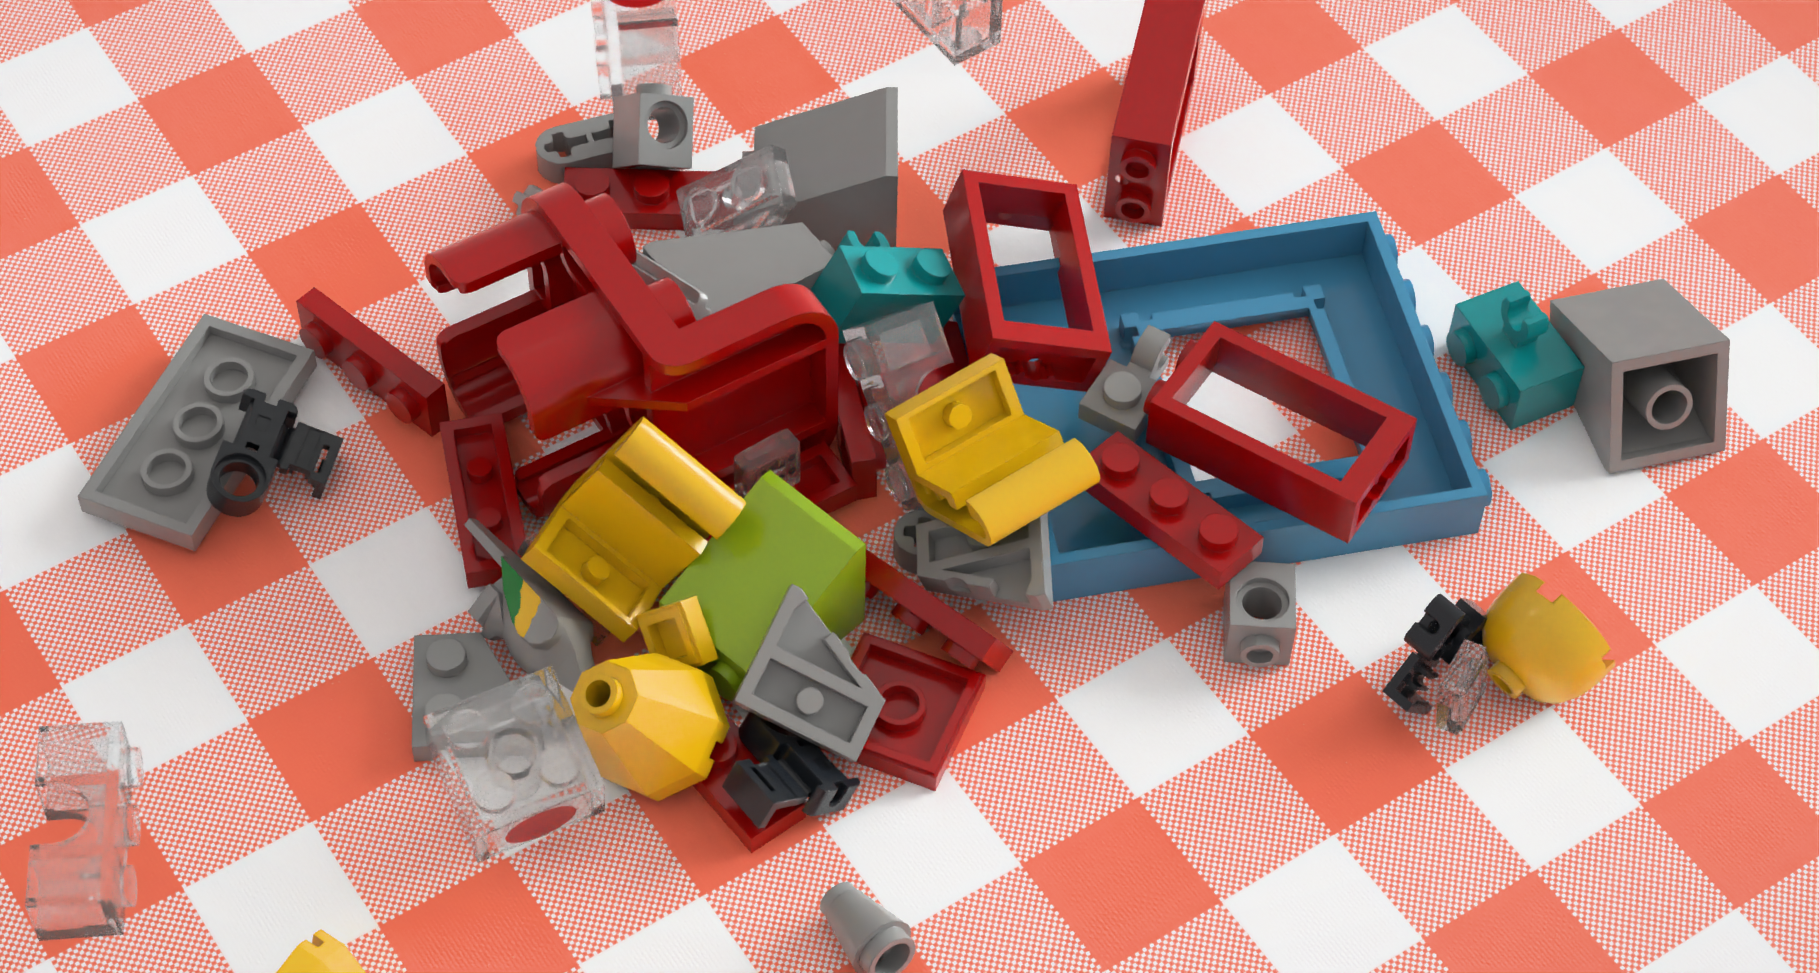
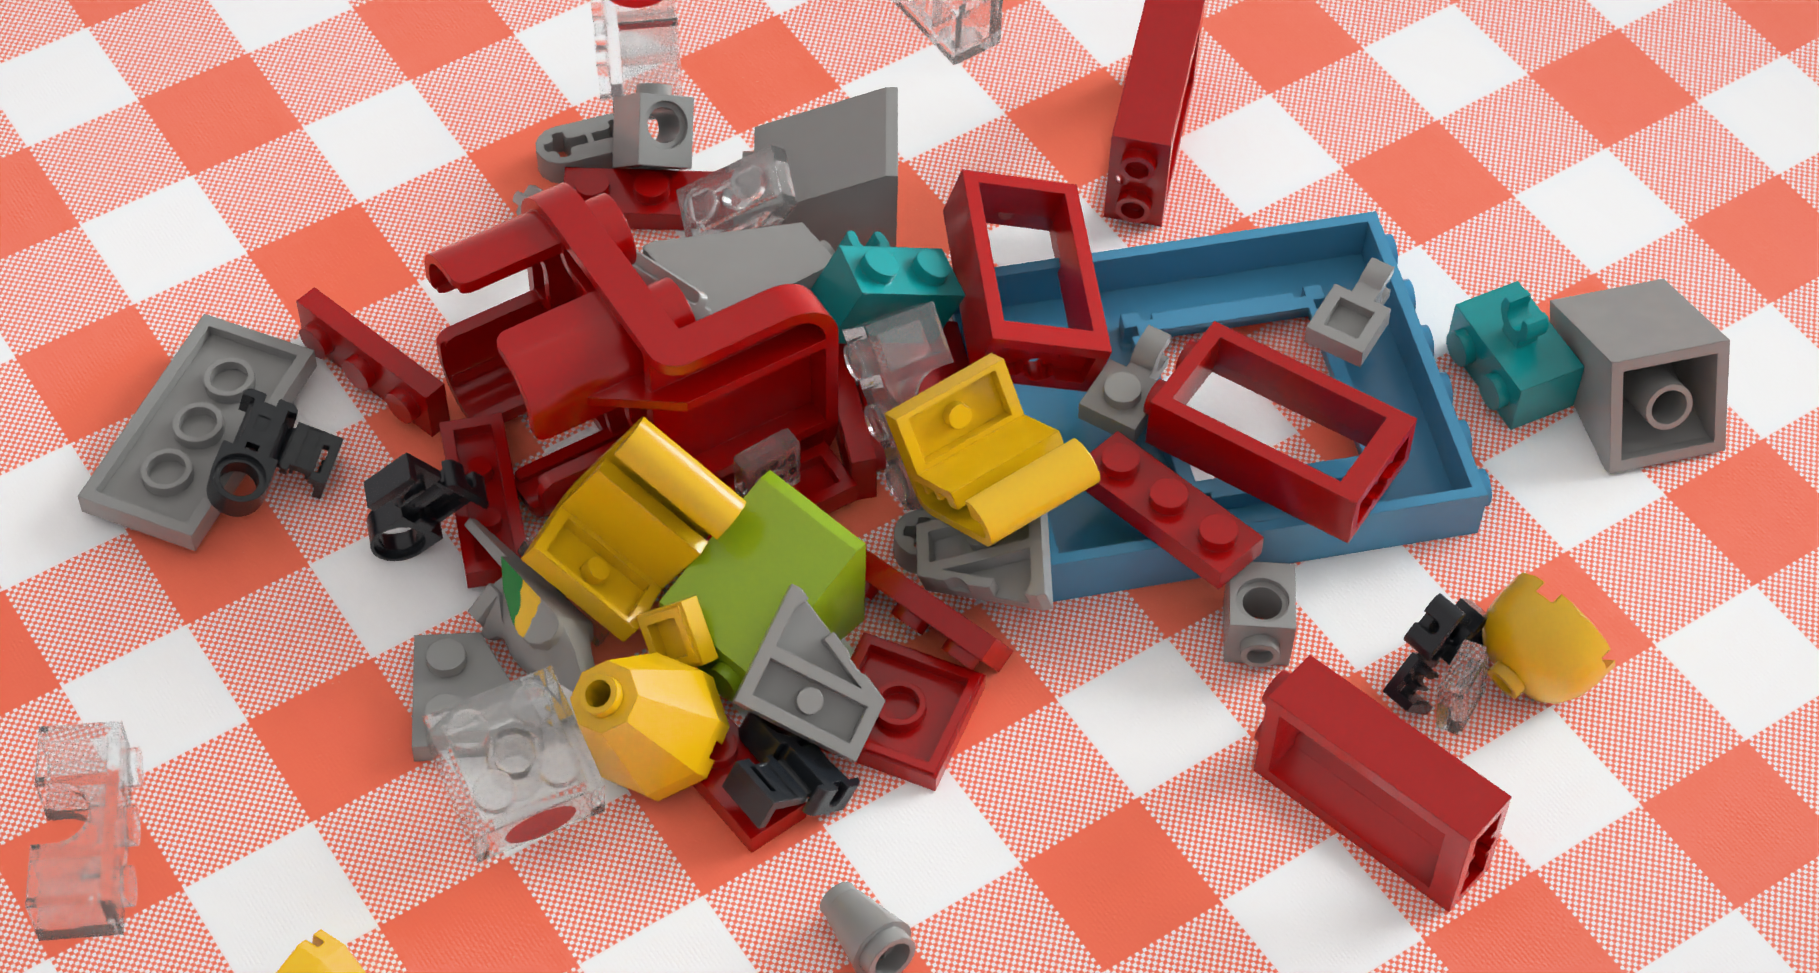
none -> black piece [363,452,489,561]
none -> red window [1253,655,1512,912]
none -> light grey plate [1304,257,1394,367]

